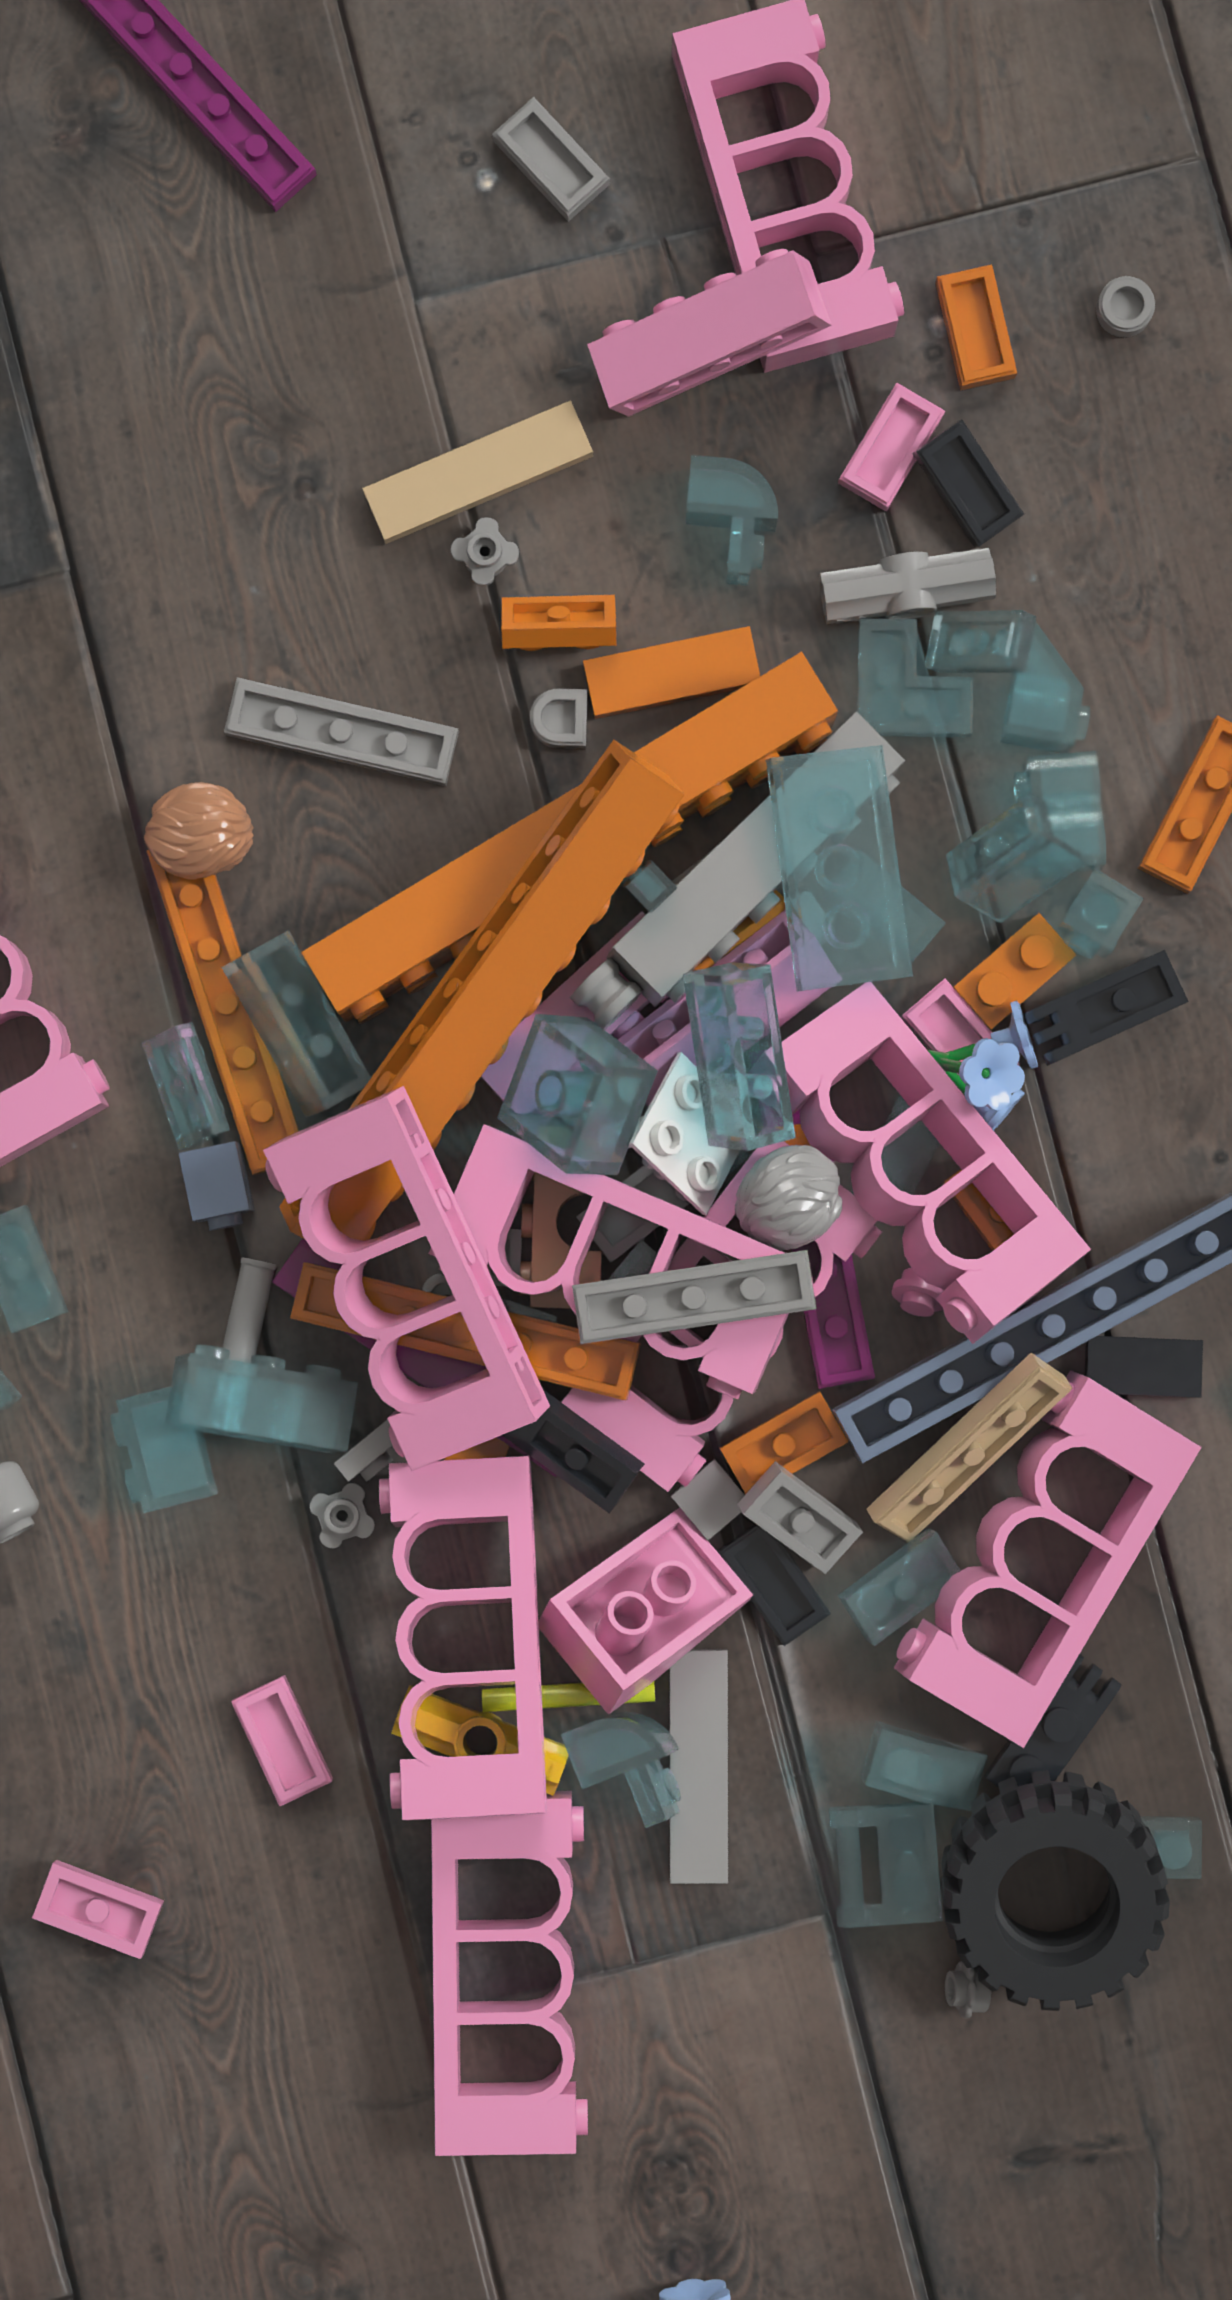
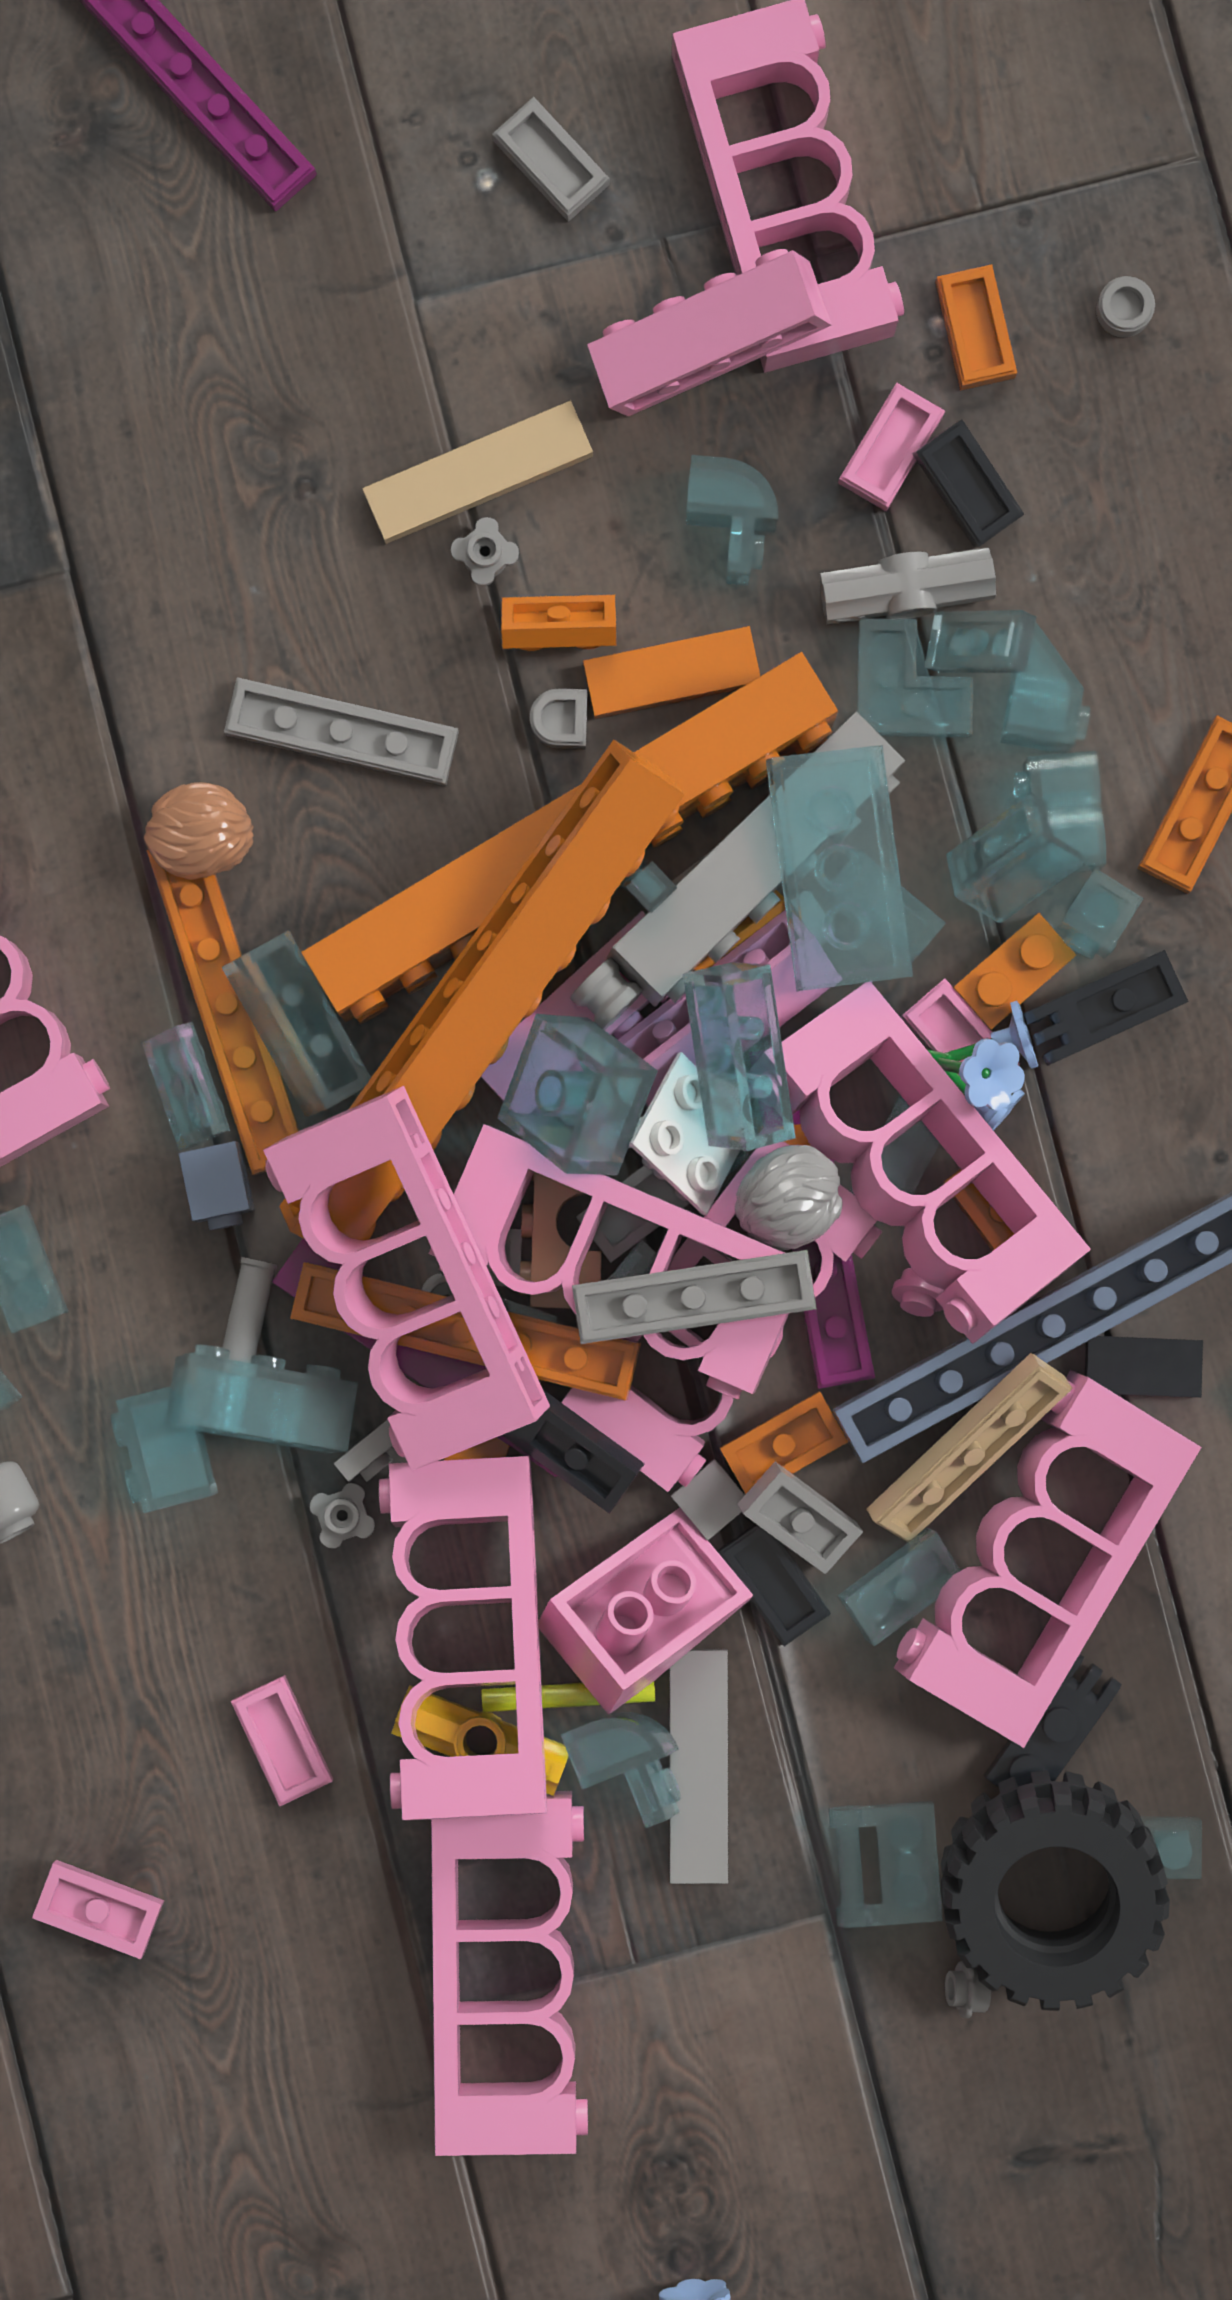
clear light blue slope [860,1721,988,1811] -> none

